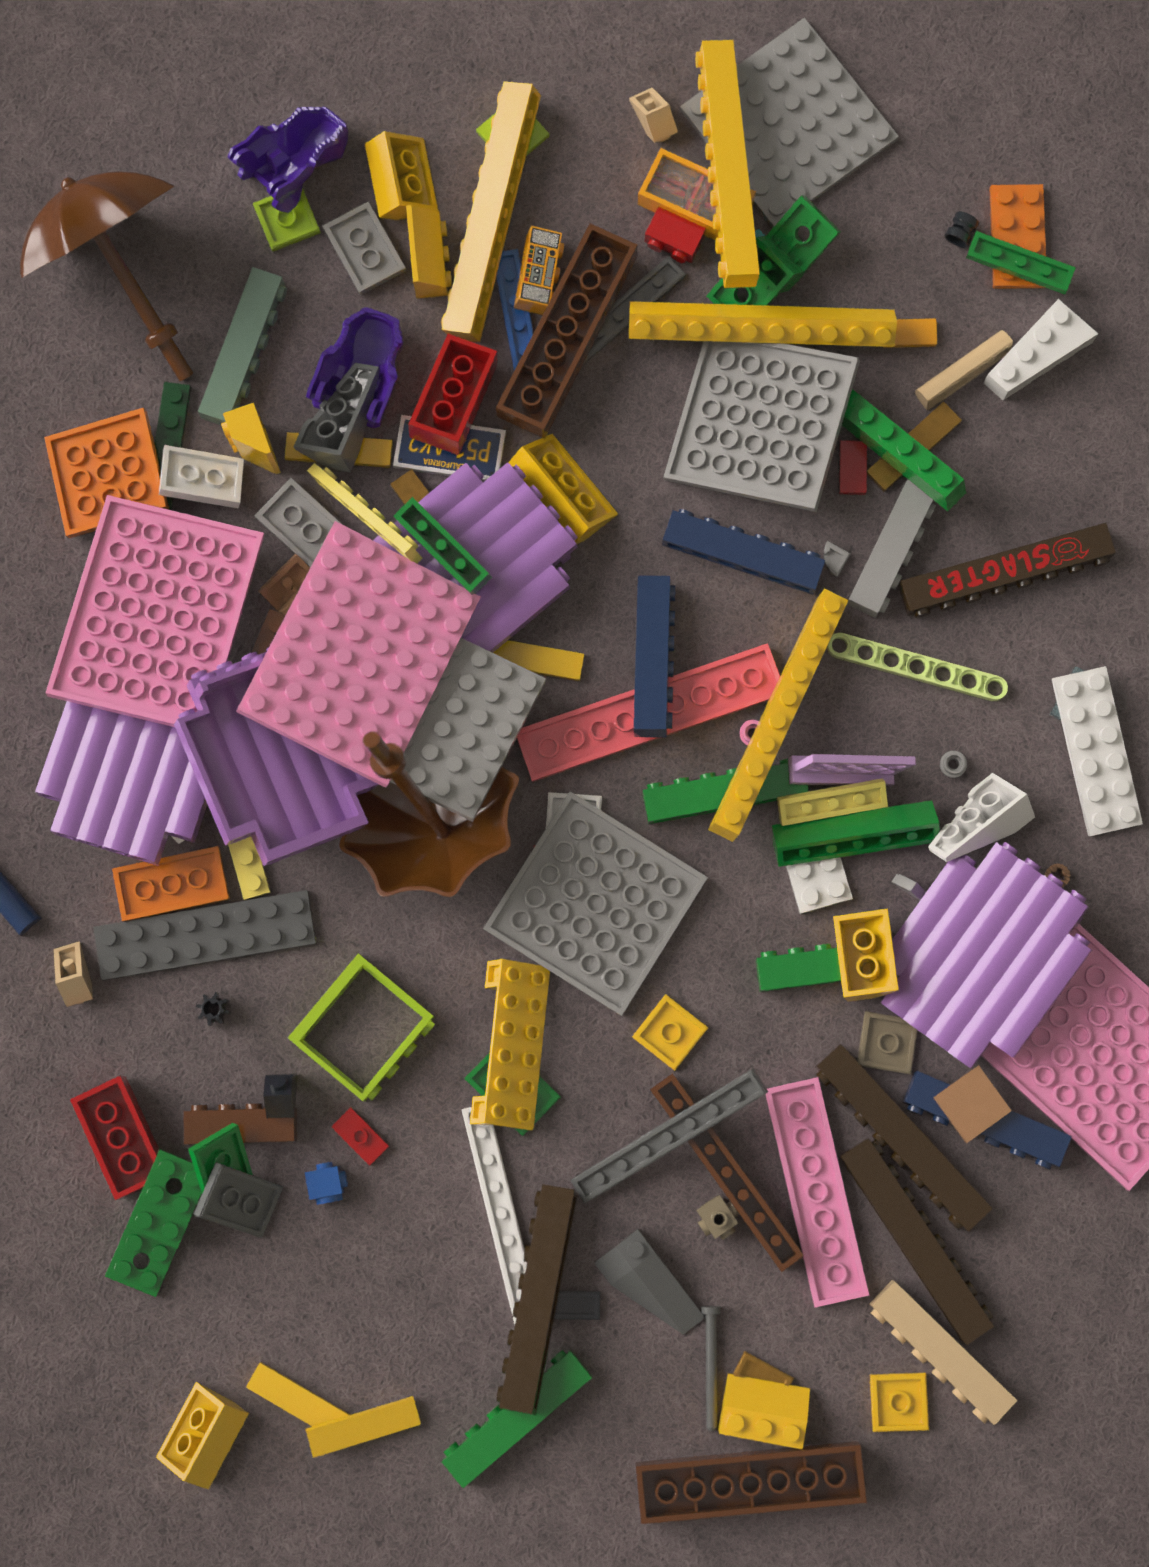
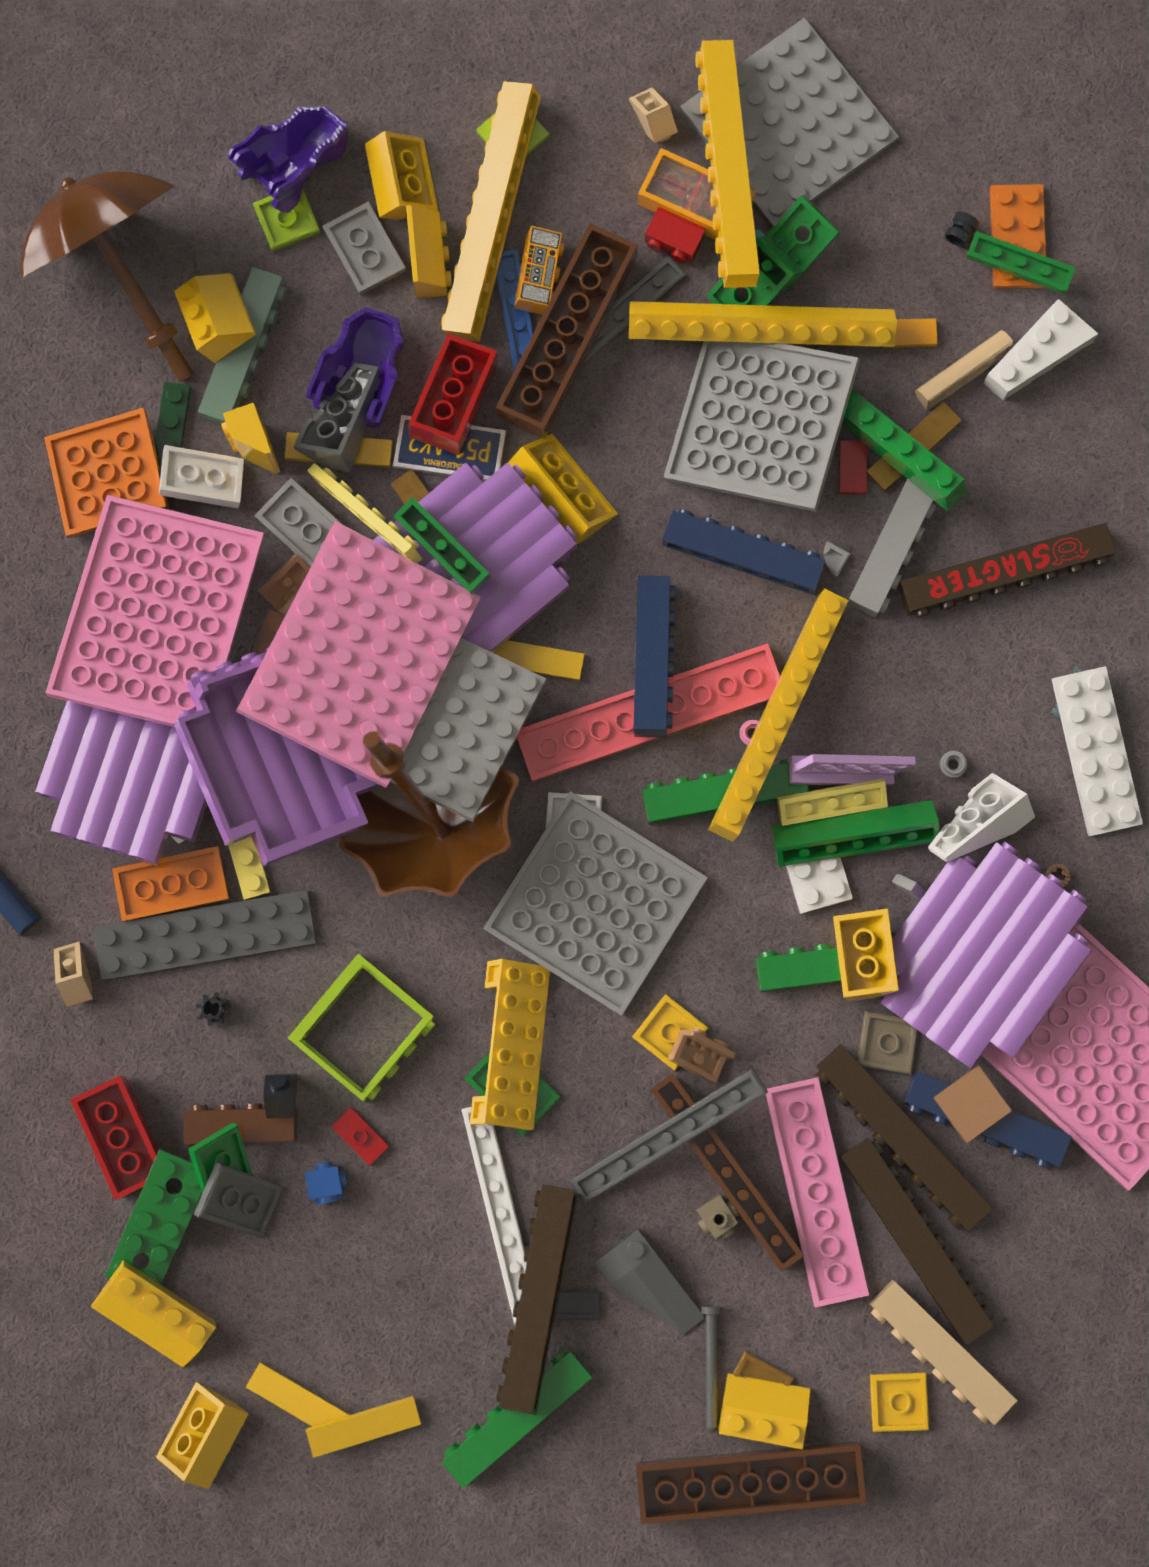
yellowish green beam [827,633,1008,701] -> none
none -> yellow slope [91,1260,216,1367]
none -> yellow slope [174,273,256,363]
none -> medium nougat bracket [668,1027,736,1083]

